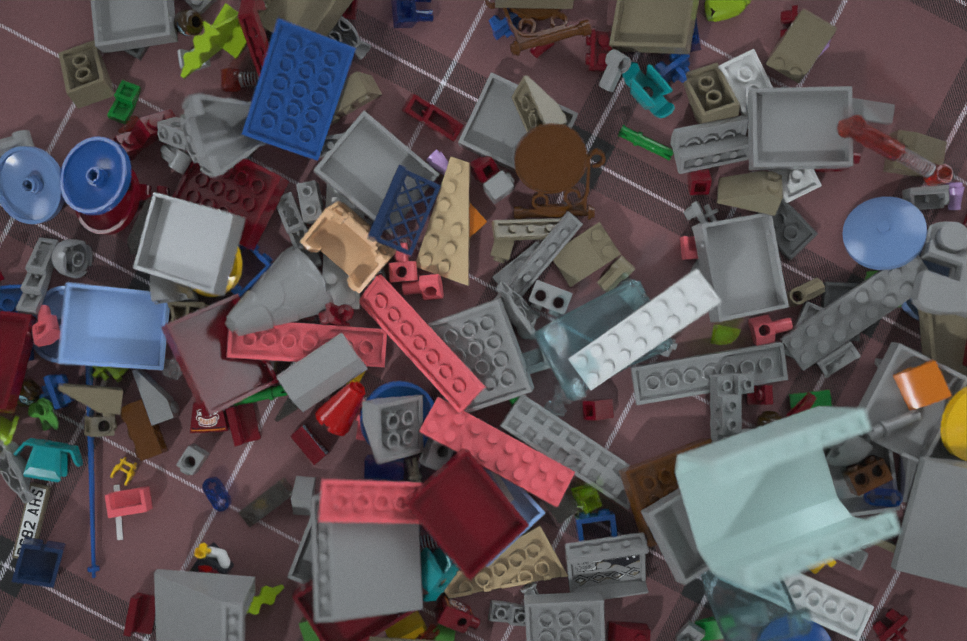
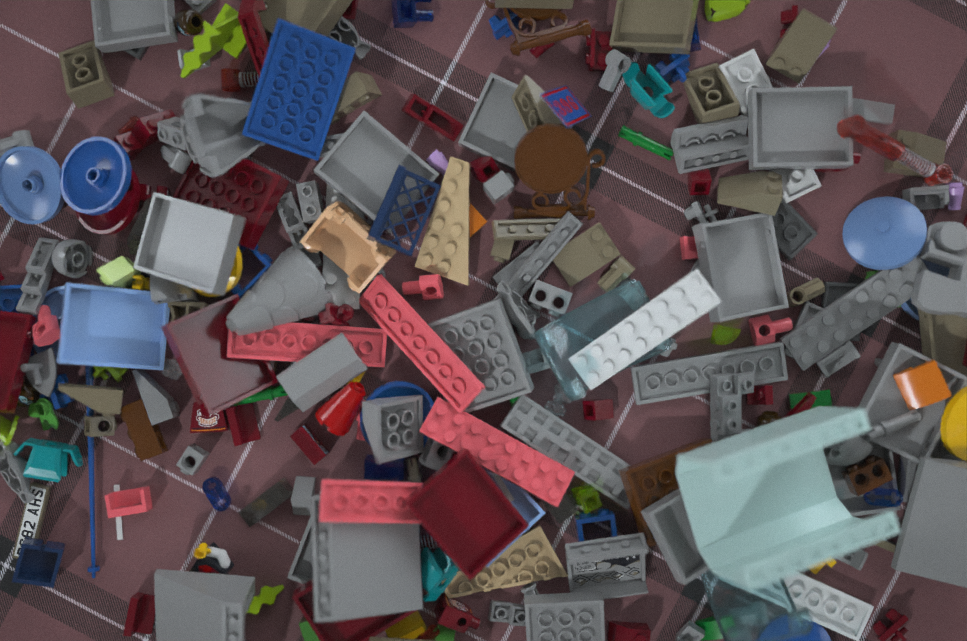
green slope [107,80,141,125] -> none
yellow piece [110,457,137,486] -> none
coral piece [388,243,418,283] -> none
none -> light grey shield [21,348,57,397]
none -> yellowish green slope [97,256,141,289]
none -> yellow plate [132,275,150,290]
none -> sticker [540,85,592,128]

